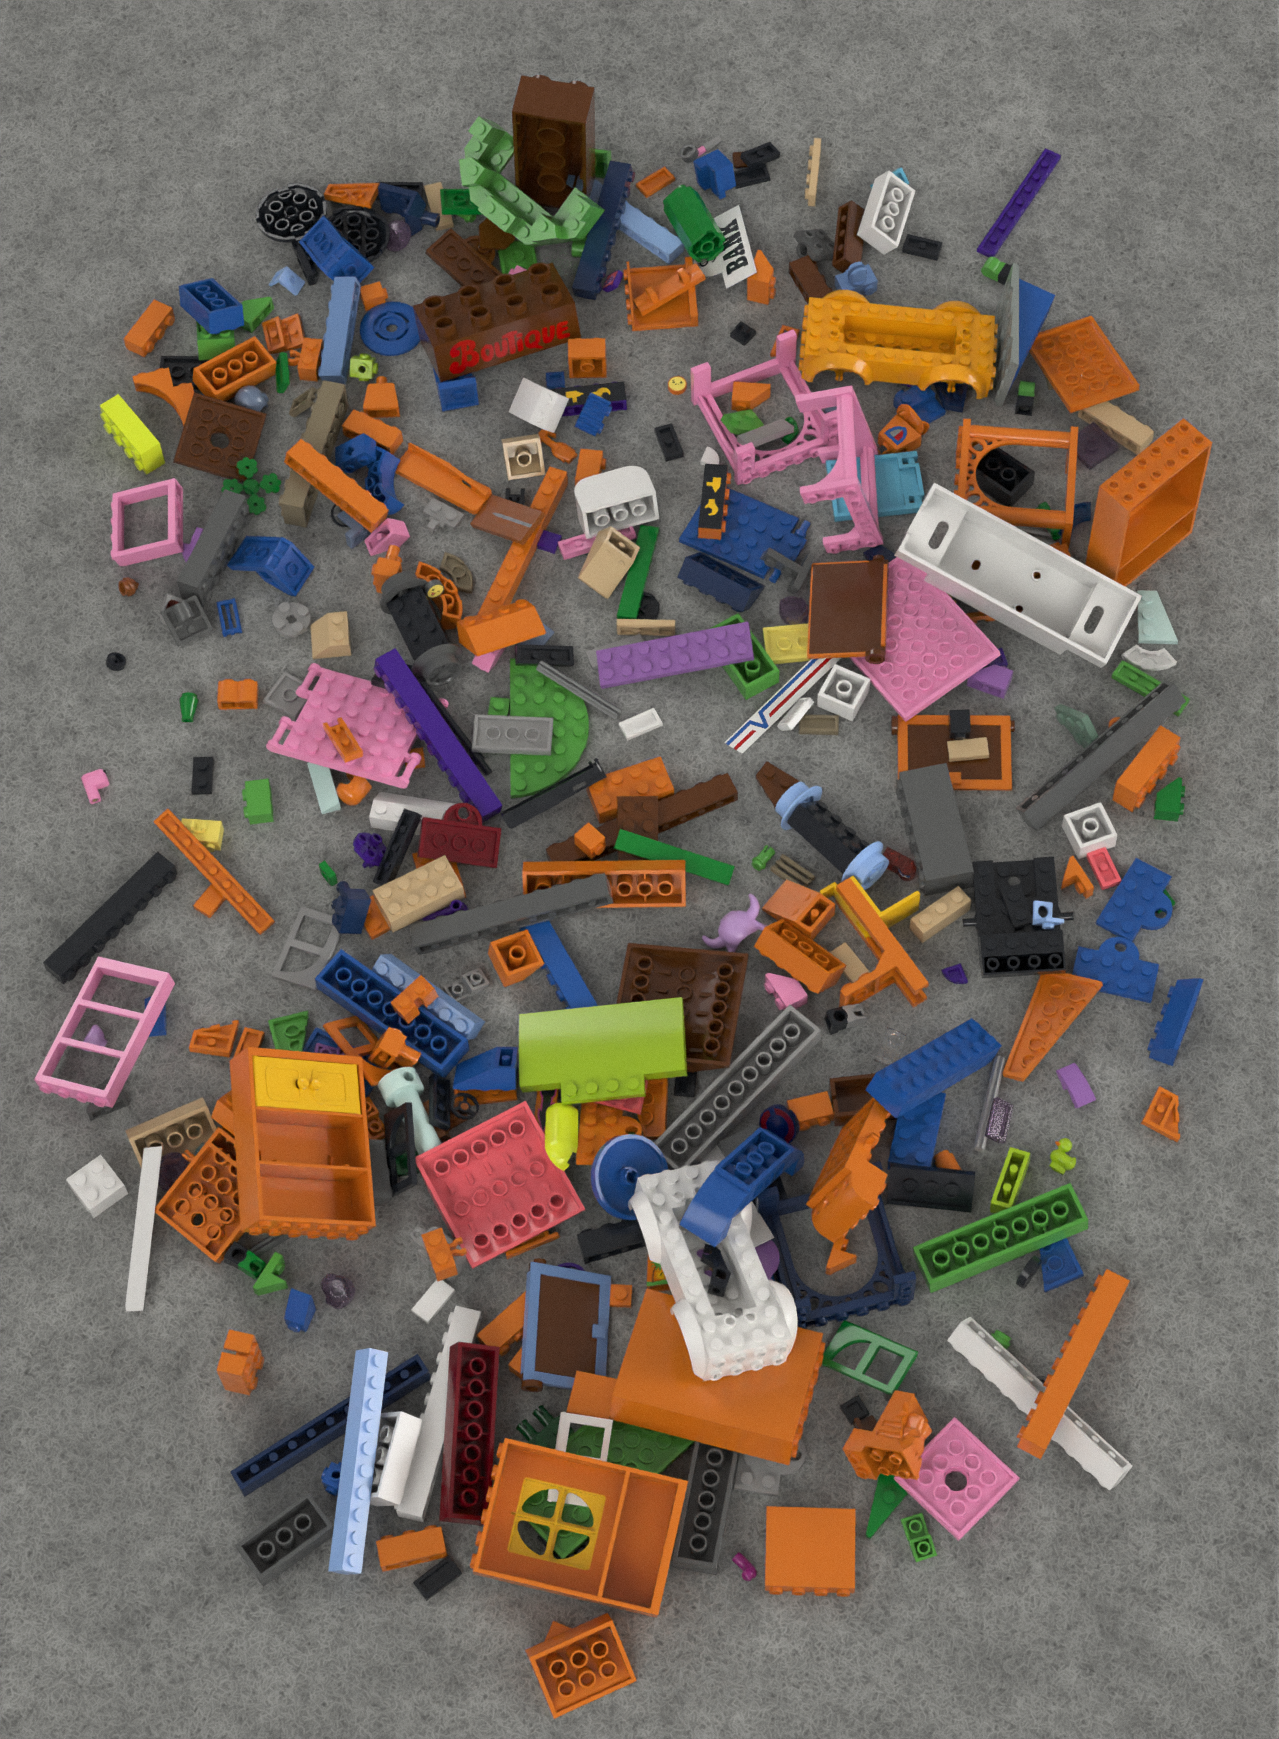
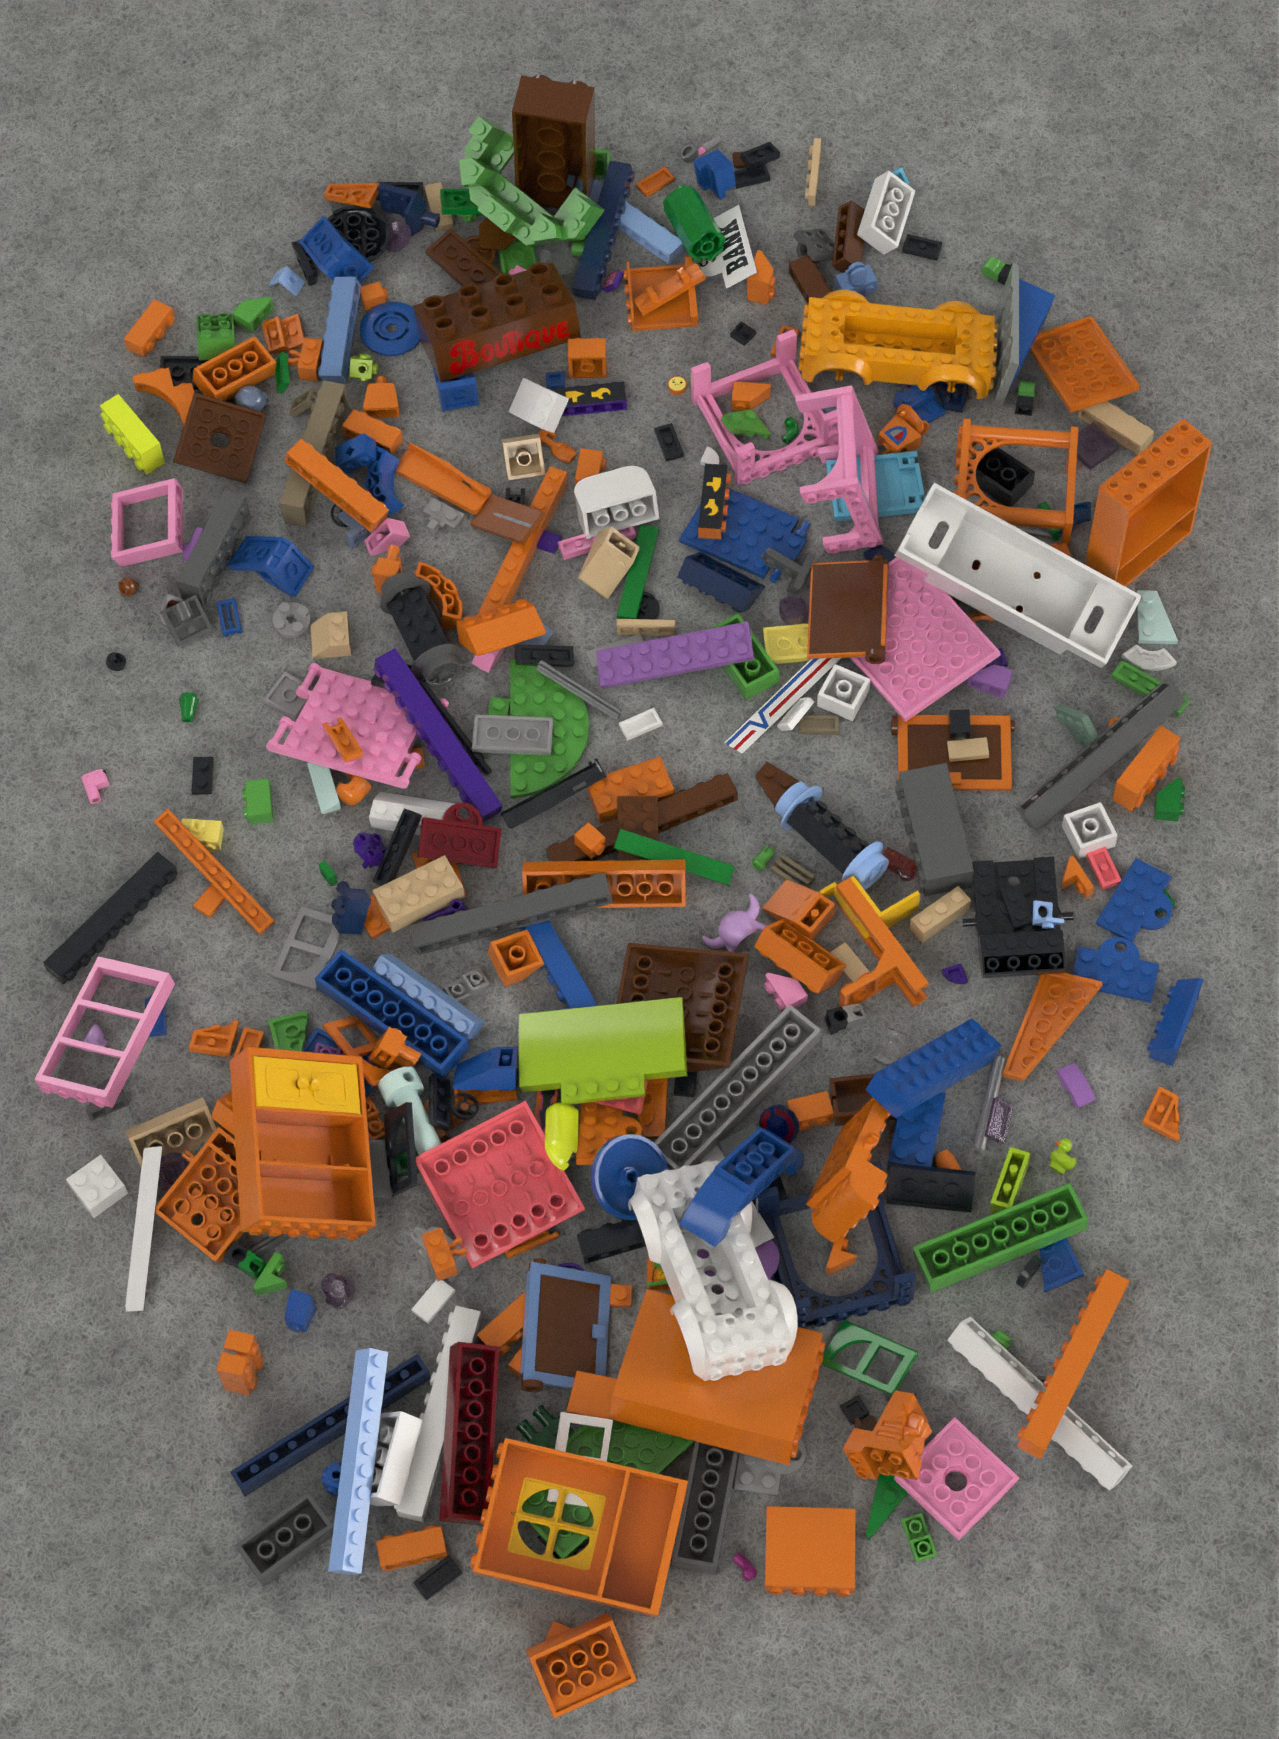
blue brick [179,278,244,334] -> none
orange brick [217,679,259,710] -> none
green plant [221,457,281,515] -> none
black brick [256,183,327,243] -> none
orange brick [390,975,439,1024] -> none
tile [424,579,444,598] -> none
dark tan tile [440,552,473,594] -> none
blue brick [574,392,612,436] -> none
black piece [701,1243,731,1297] -> none
light grey tile [737,419,794,447] -> none
dark purple tile [977,148,1061,257] -> none

